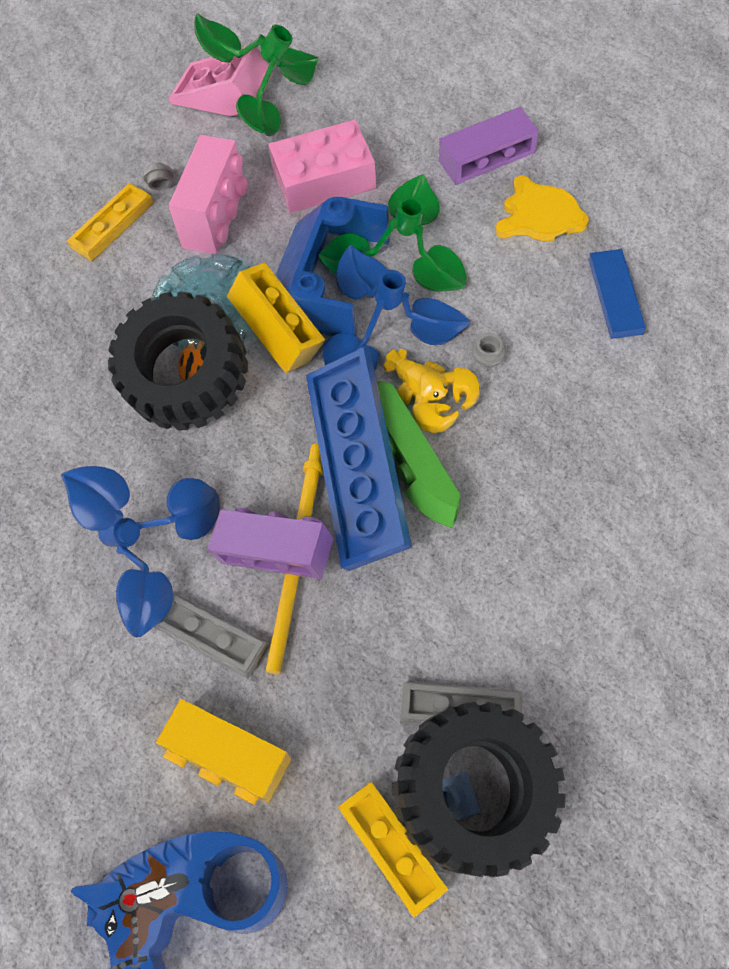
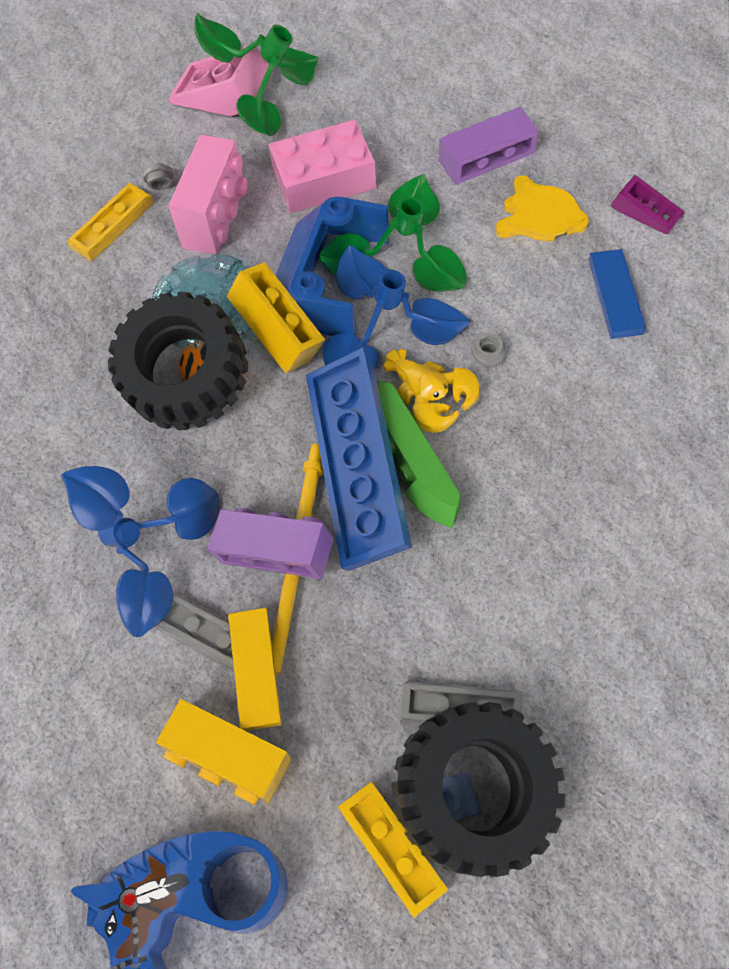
none -> yellow tile [228,608,282,731]
none -> magenta slope [610,174,685,235]

